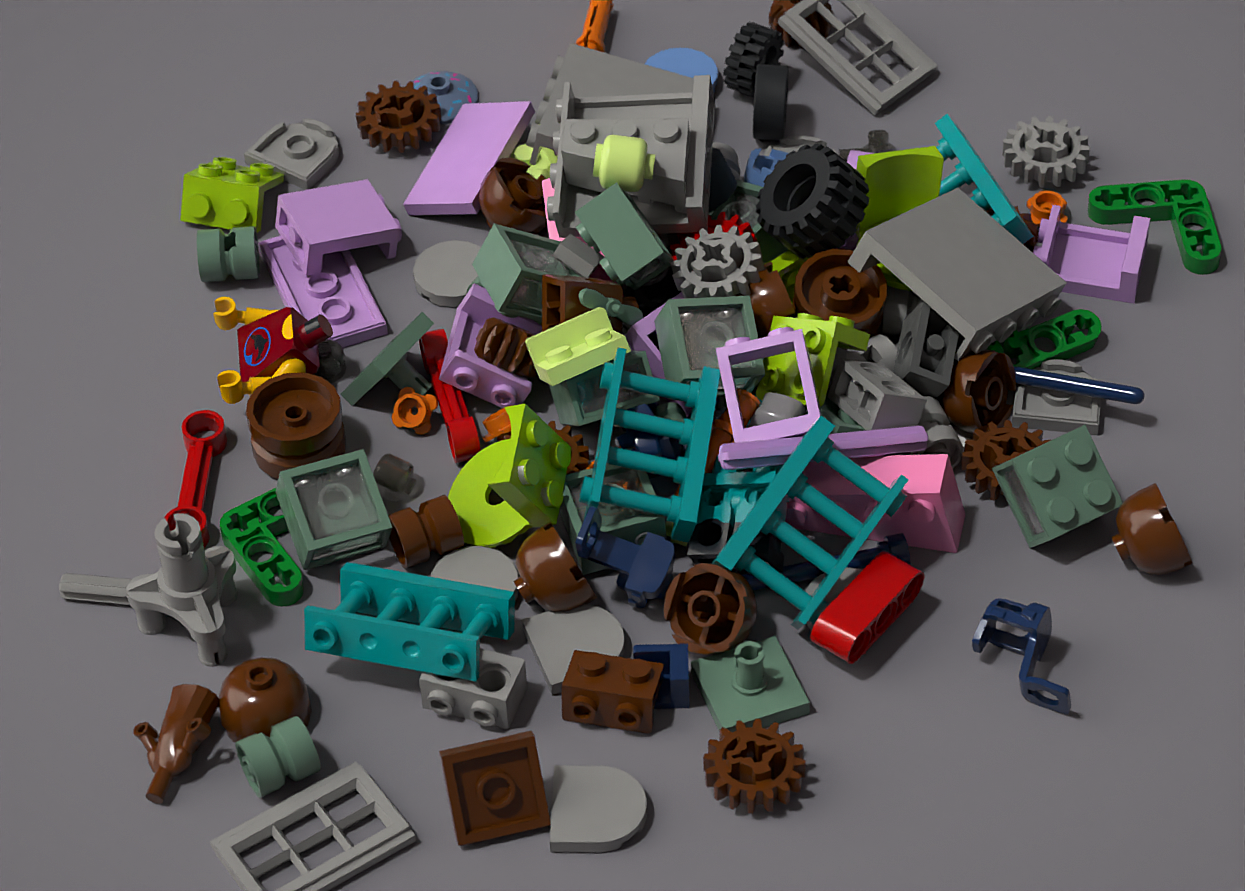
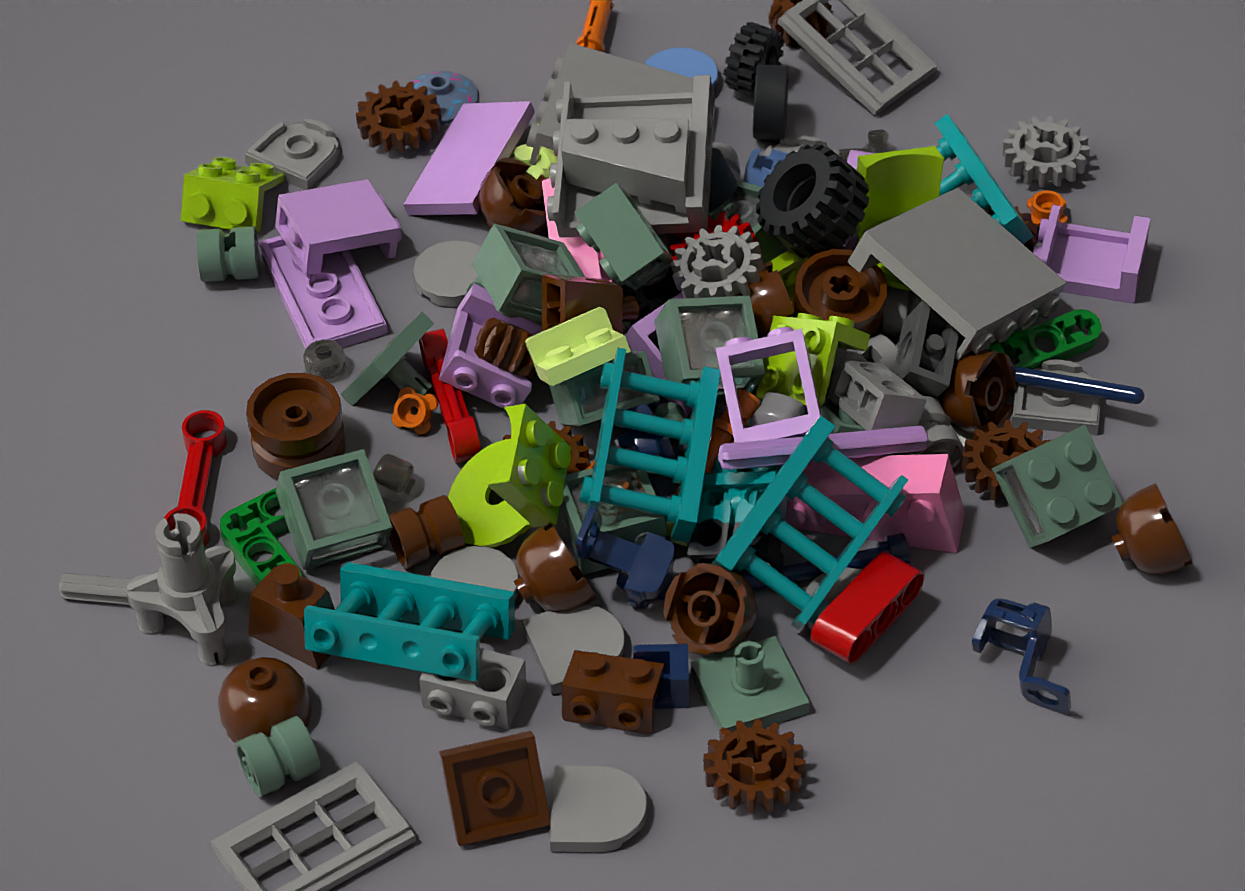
reddish brown piece [133,684,219,804] -> none
torso [213,297,333,404] -> none
orange plate [482,405,512,442] -> none
light grey tile [553,233,604,277] -> none
sand green piece [579,288,643,325] -> none
yellowish green head [593,135,656,192] -> none
green beam [1088,179,1221,275] -> none
none -> reddish brown torso [248,563,335,670]

